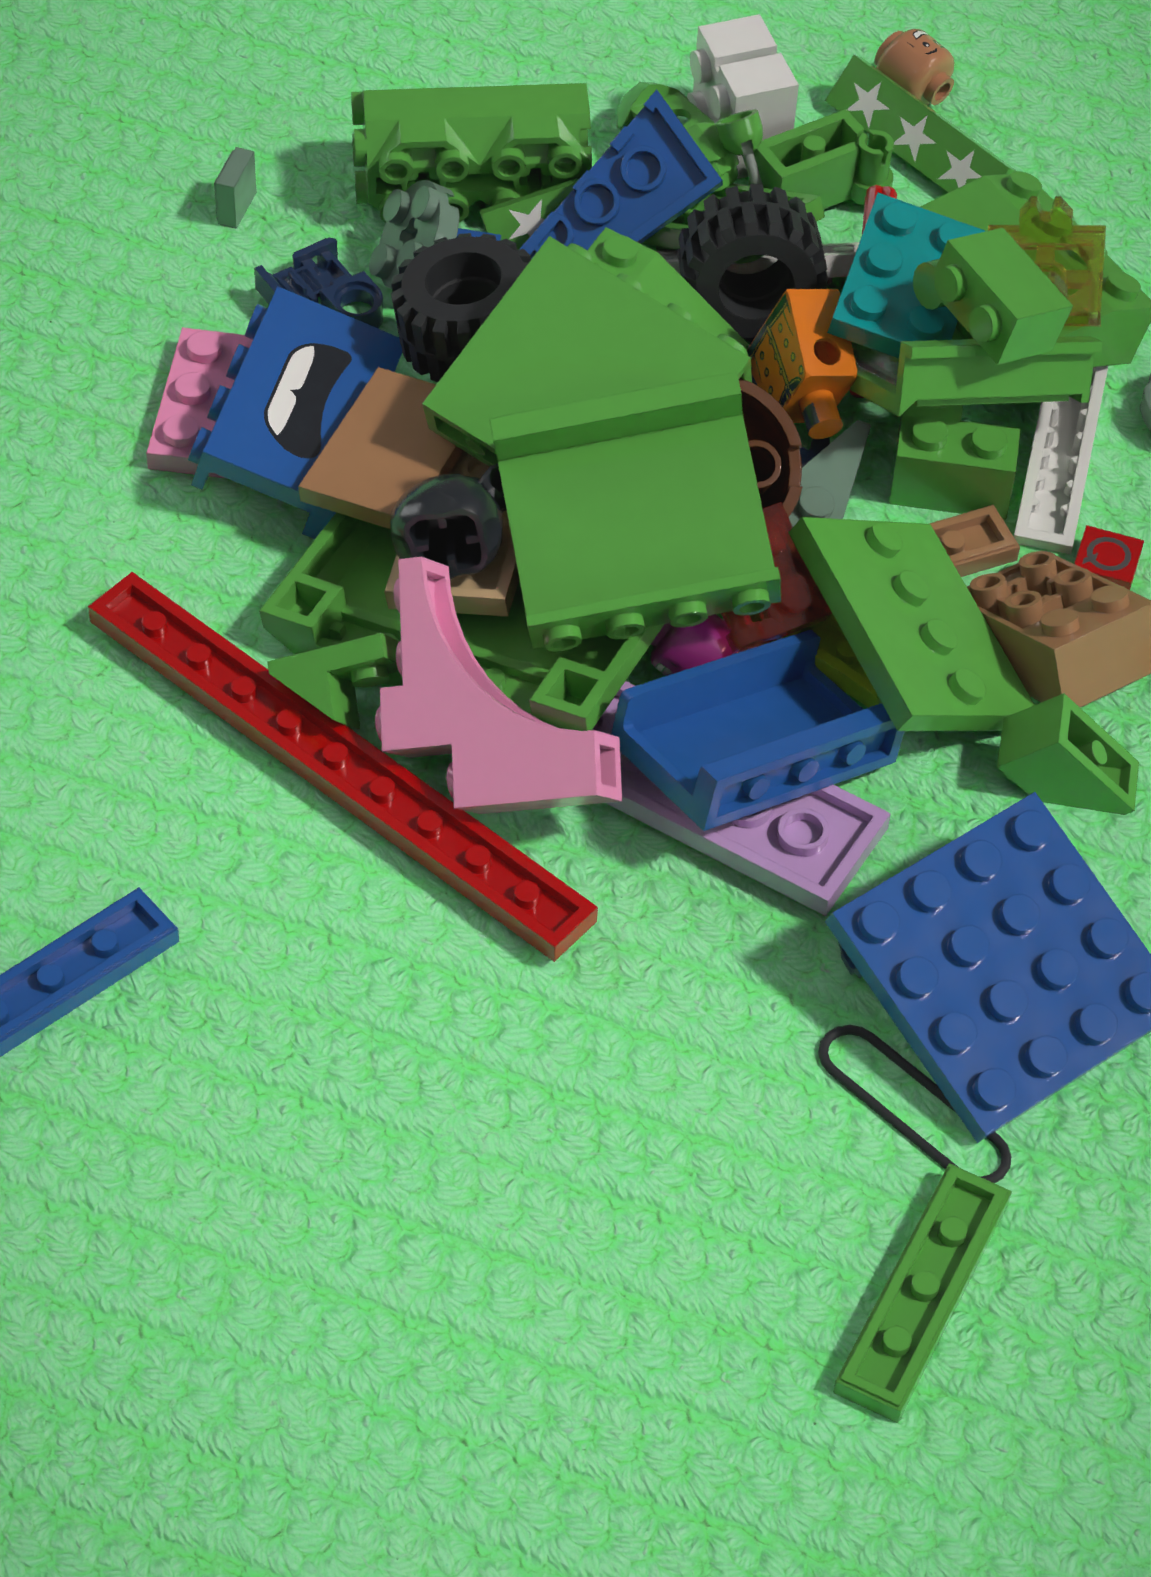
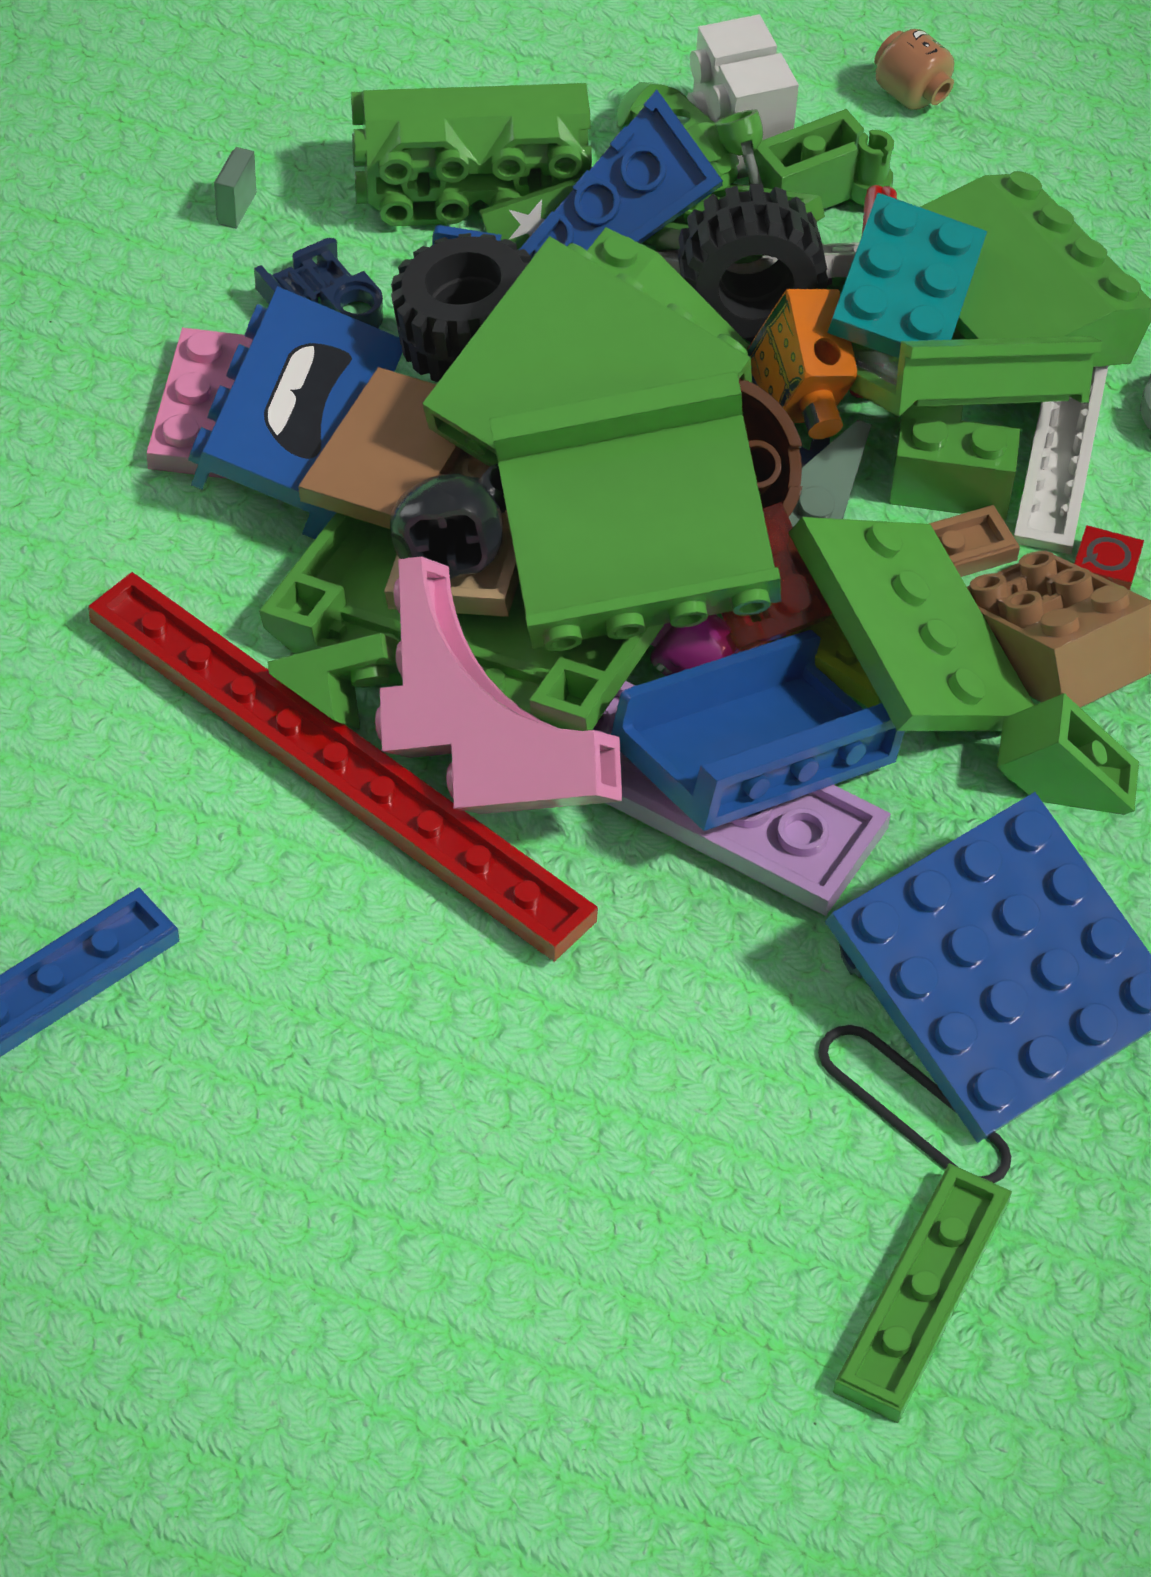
sand green plate [369,180,459,289] -> none
bright green tile [825,55,1016,193] -> none
bright green hinge [913,228,1073,365] -> none
clear yellow piece [988,196,1106,327] -> none

